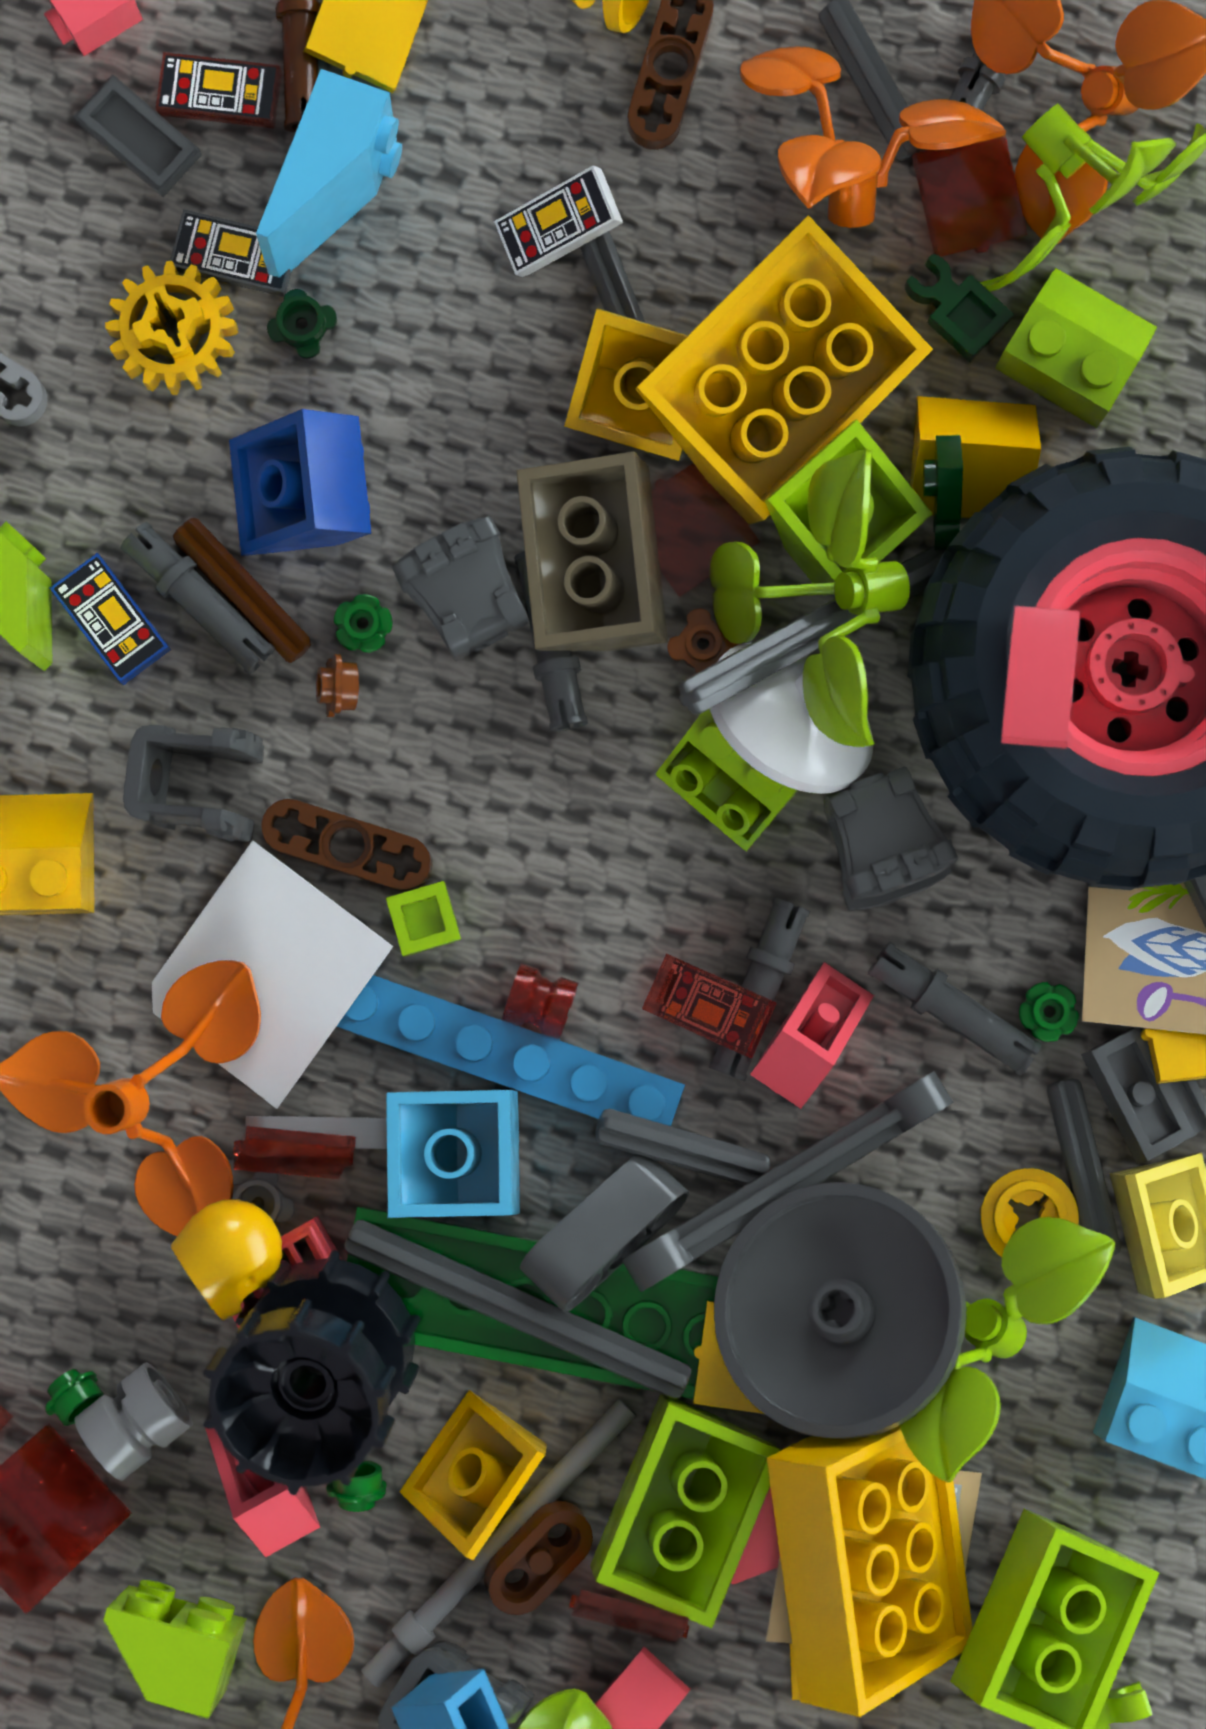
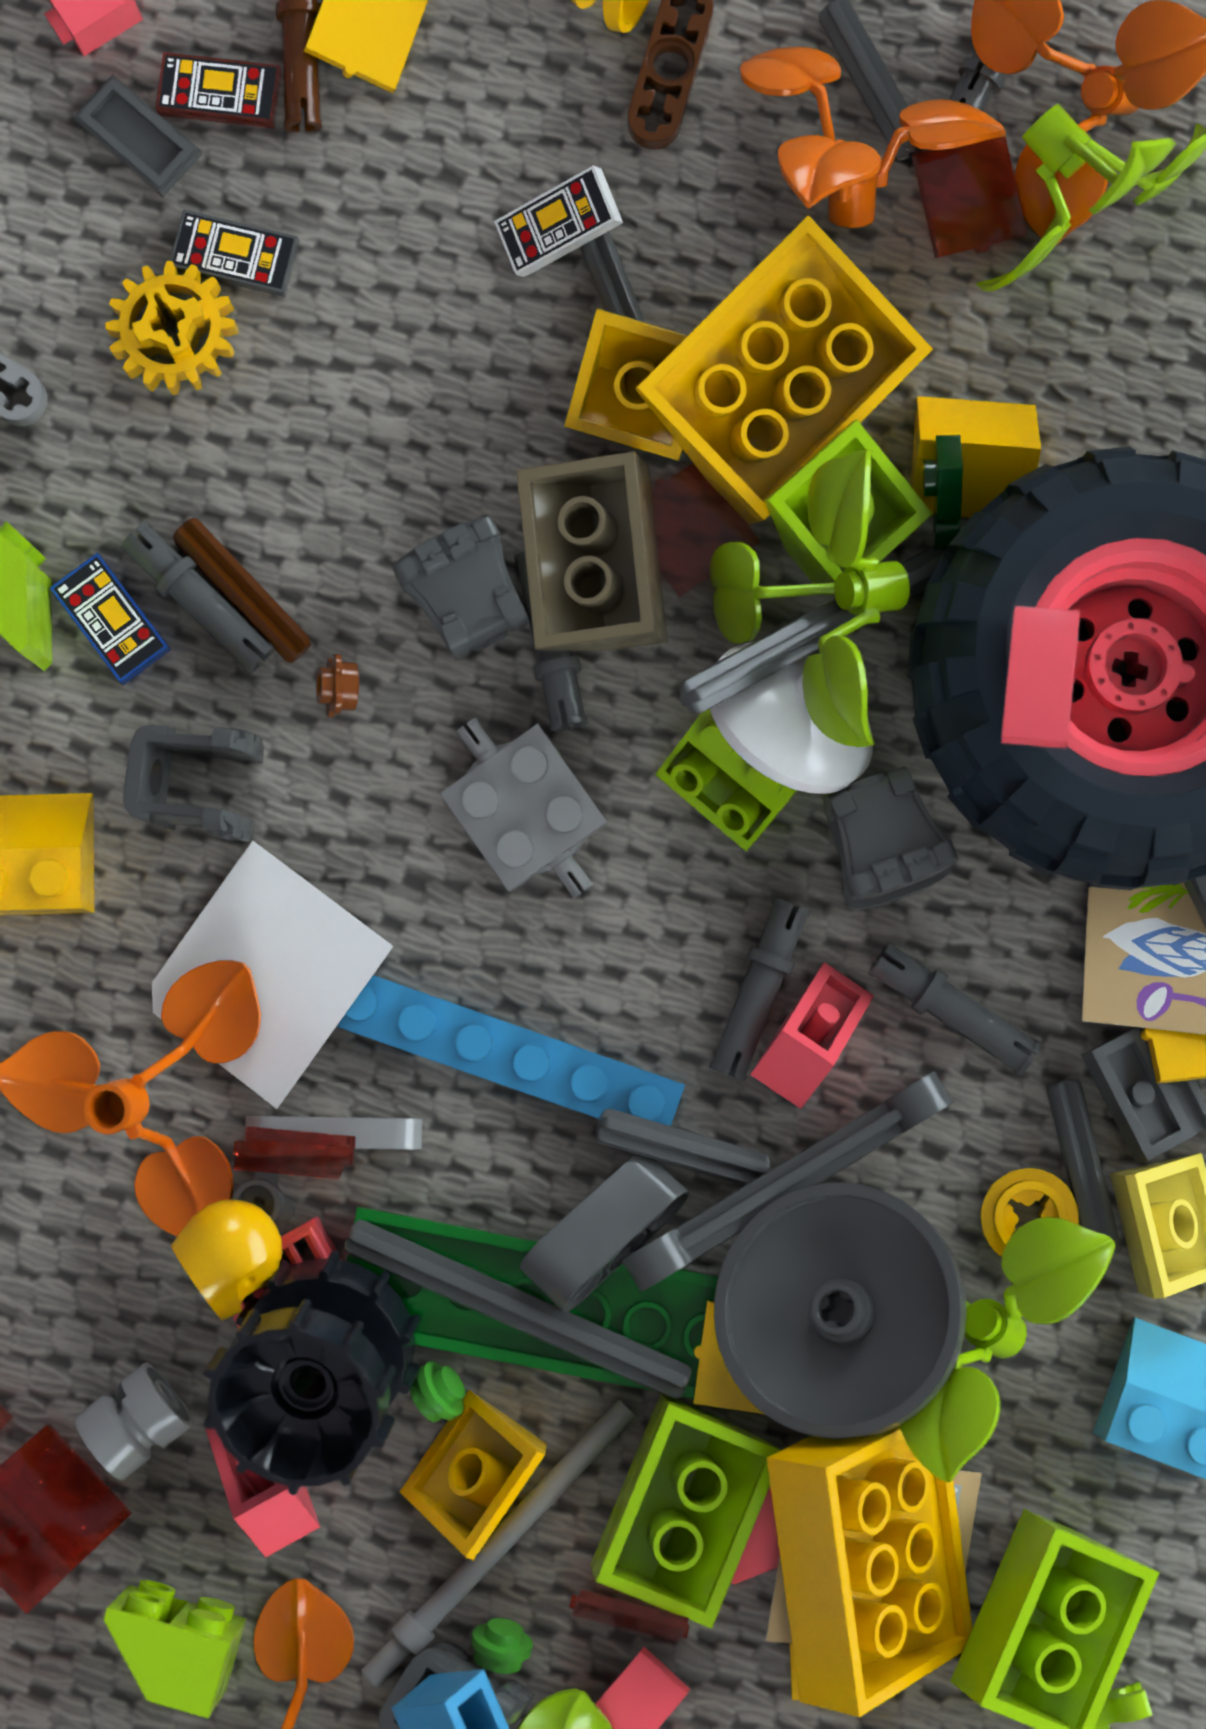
green plate [45,1369,104,1426] -> none
blue slope [229,409,372,556] -> none
medium azure slope [256,69,402,278] -> none
reddish brown beam [261,799,432,892] -> none
dark green plate [267,289,337,359] -> none
green plate [326,1461,387,1512] -> none
green plate [334,594,393,653] -> none
lime plate [386,881,462,957] -> none
medium azure slope [386,1090,520,1218] -> none
reddish brown plate [484,1501,593,1615] -> none
clear red wheel [502,963,579,1040] -> none
clear red tile [642,954,777,1058] -> none
dark orange plate [667,608,738,673] -> none
dark green plate [904,253,1014,363] -> none
lime slope [995,268,1158,428] -> none
green plate [1019,982,1079,1042] -> none
none -> bright green plate [410,1361,465,1422]
none -> light grey plate [440,718,609,899]
none -> bright green plate [471,1618,533,1674]

